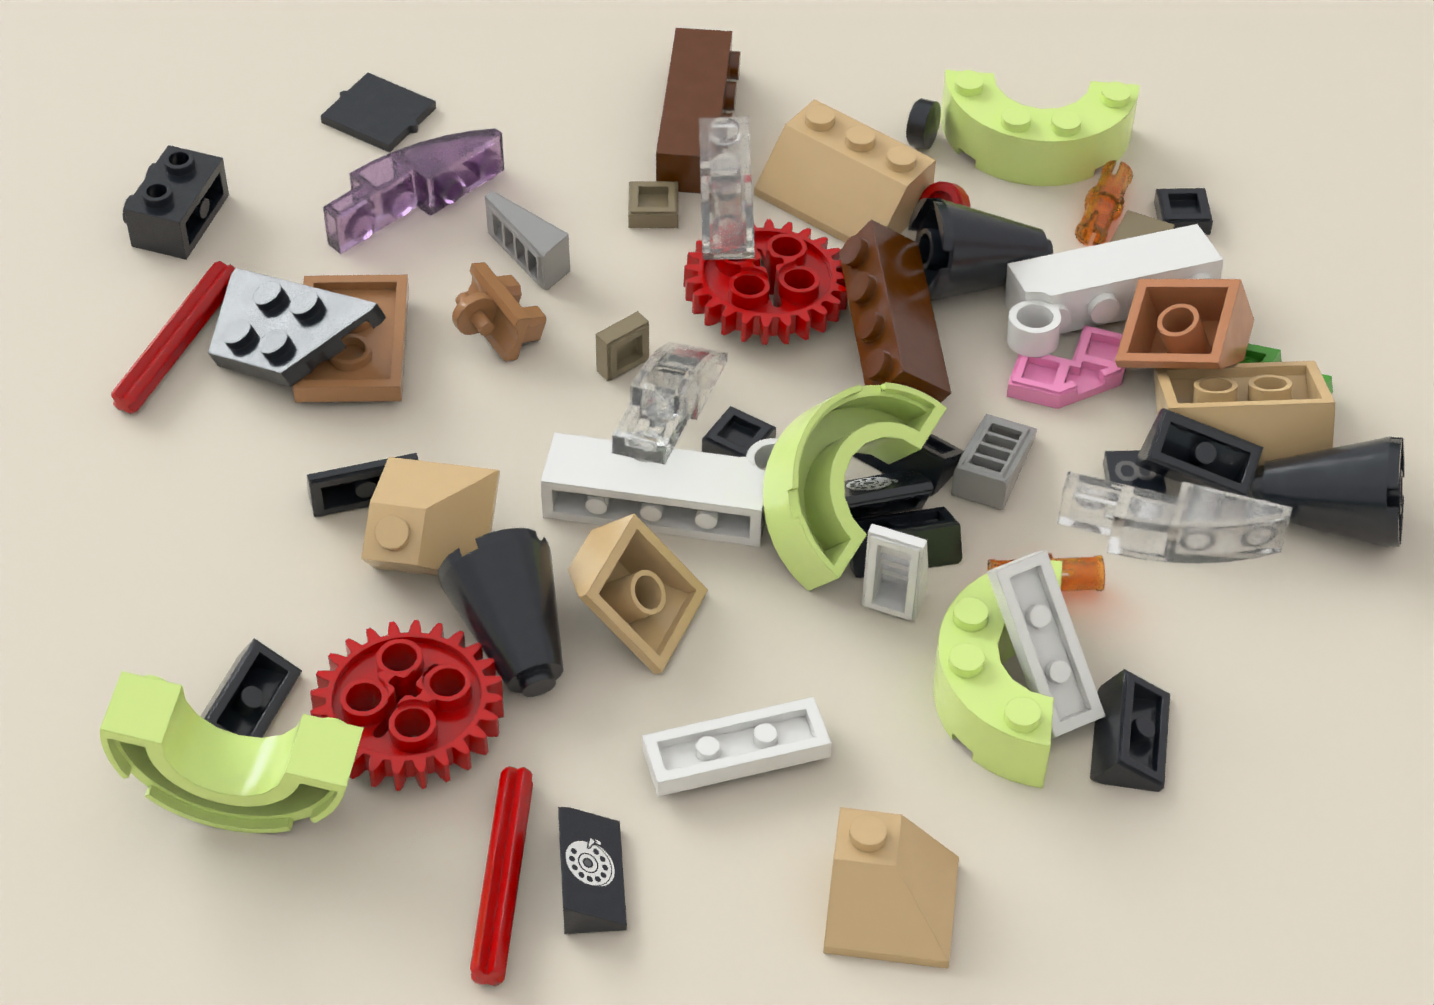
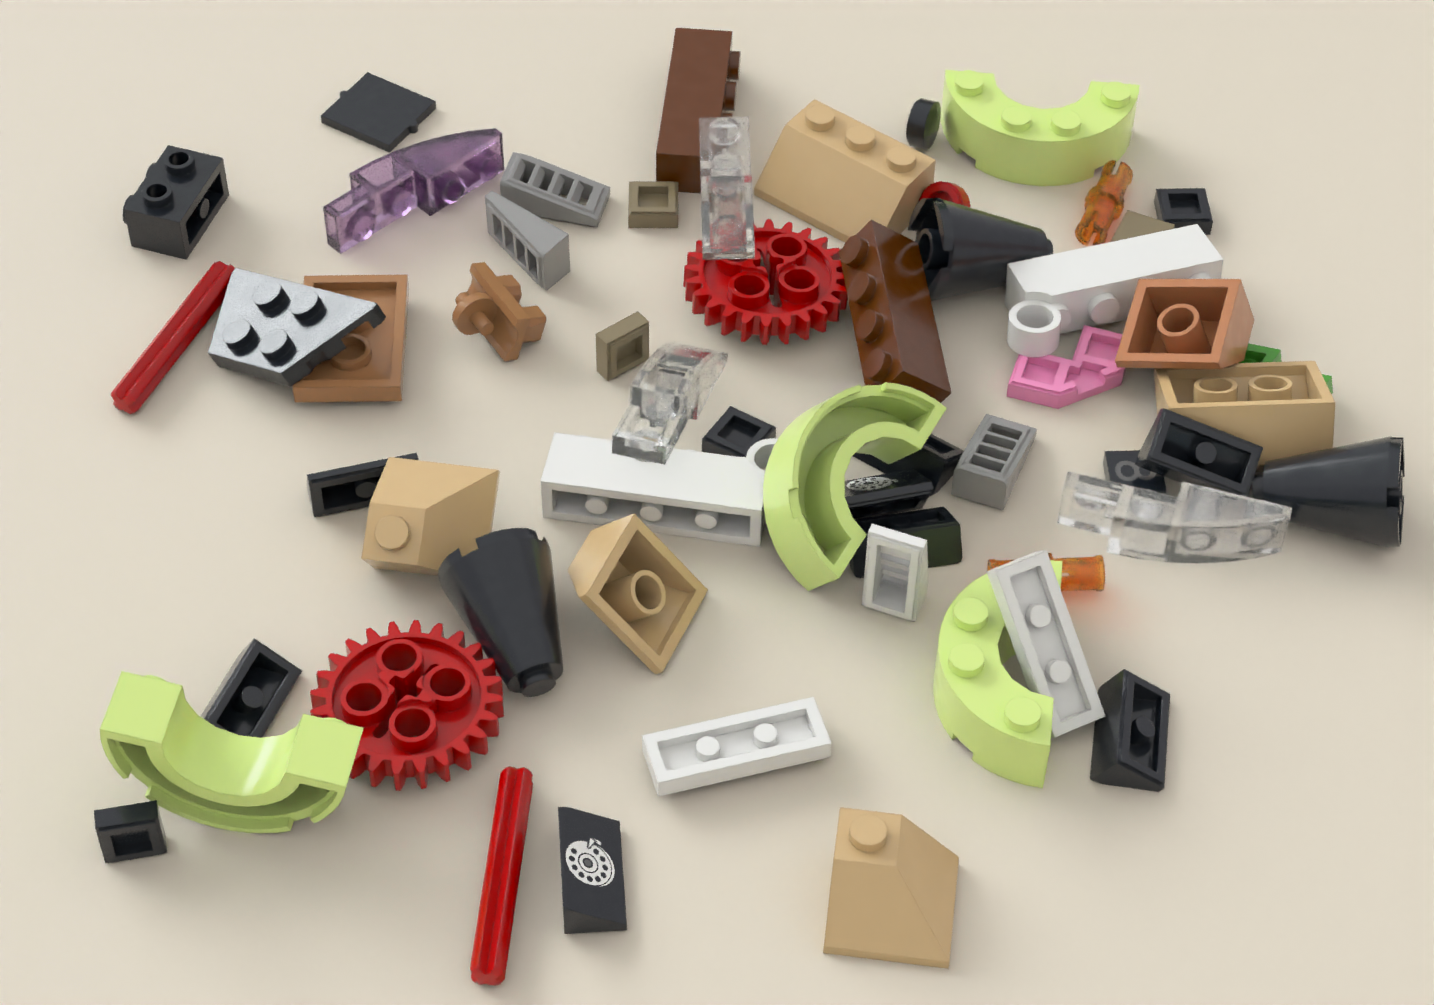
none -> black tile [94,800,167,863]
none -> light grey slope [500,152,610,227]

